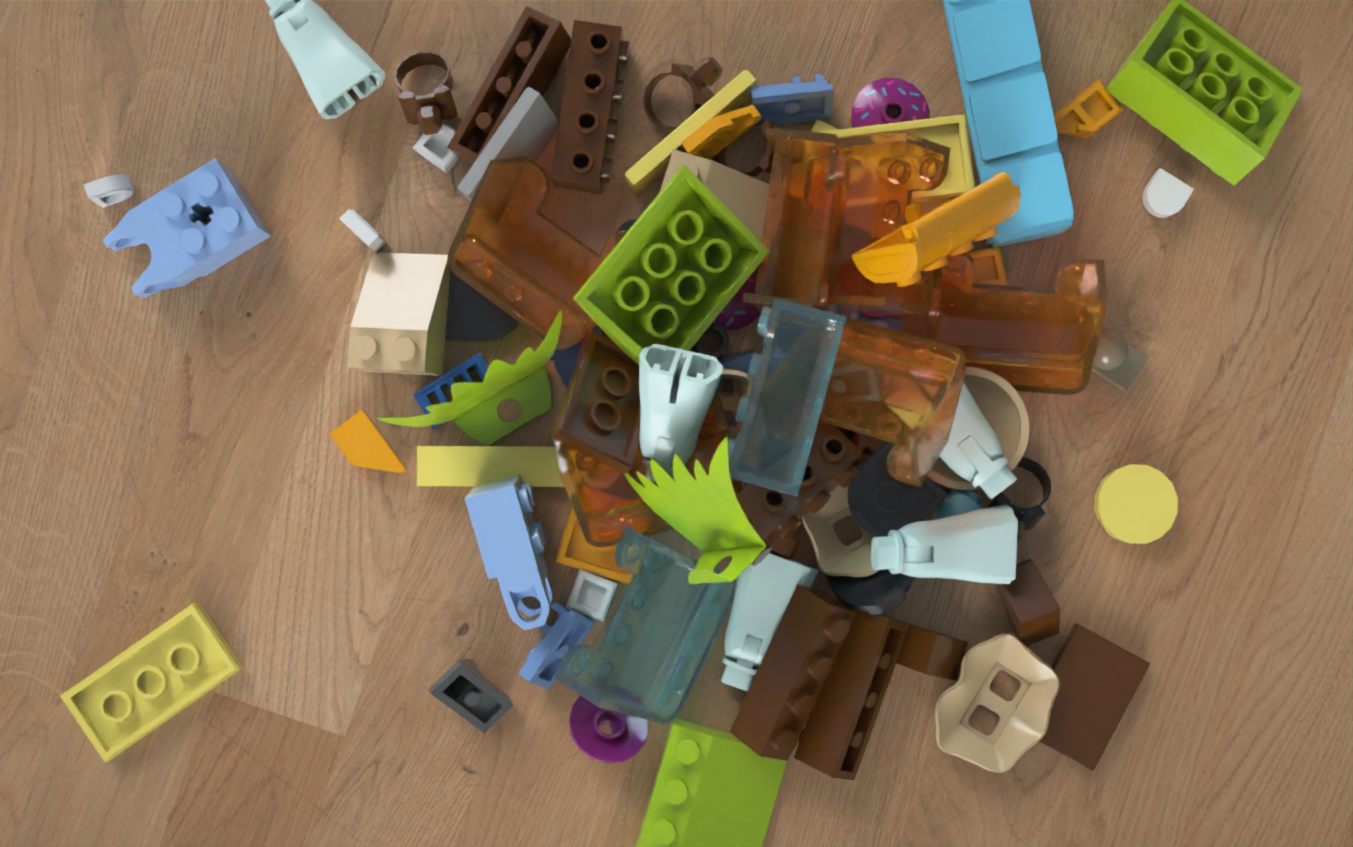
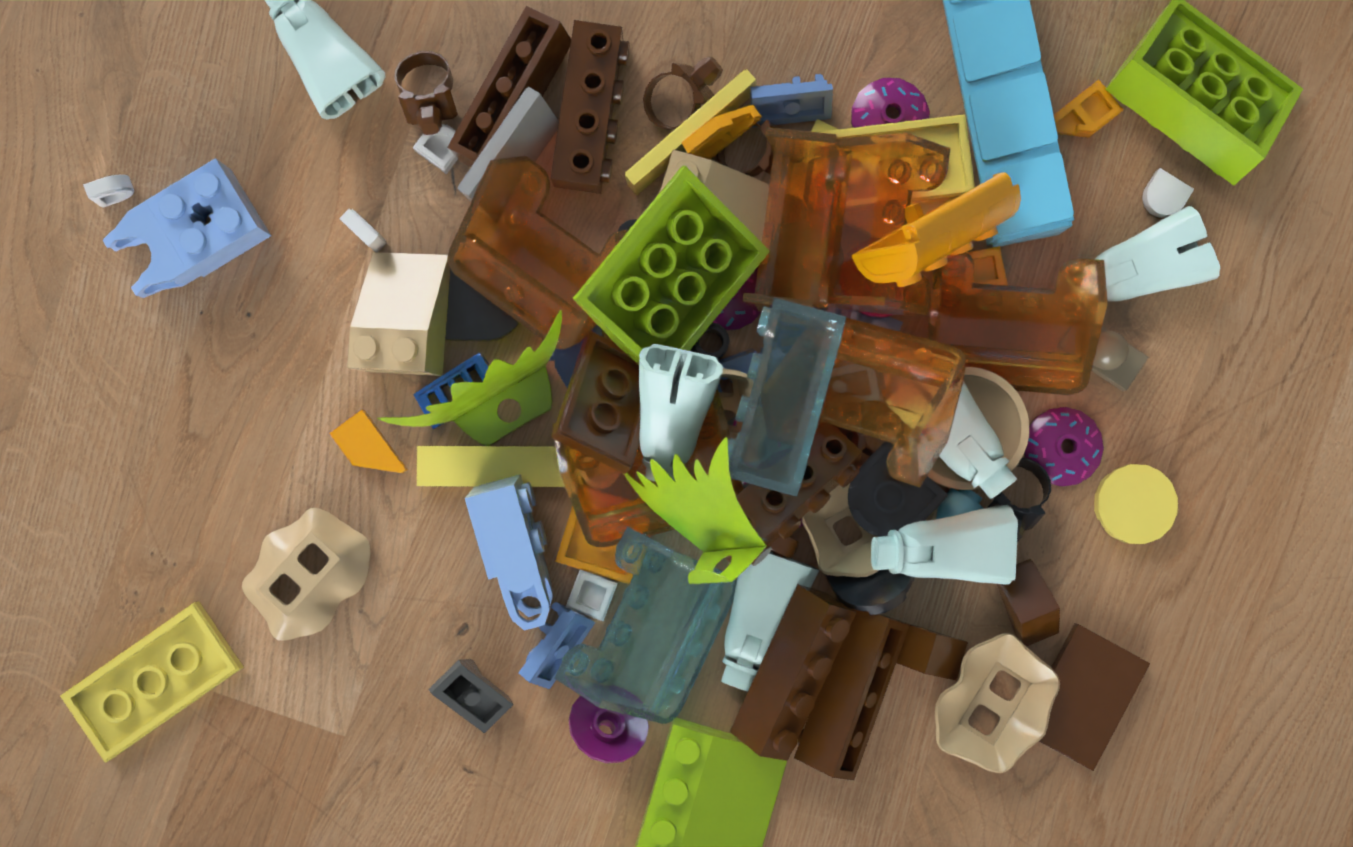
none -> tan piece [242,508,371,641]
none -> magenta dish [1024,407,1104,487]
none -> light aqua piece [1067,206,1220,306]

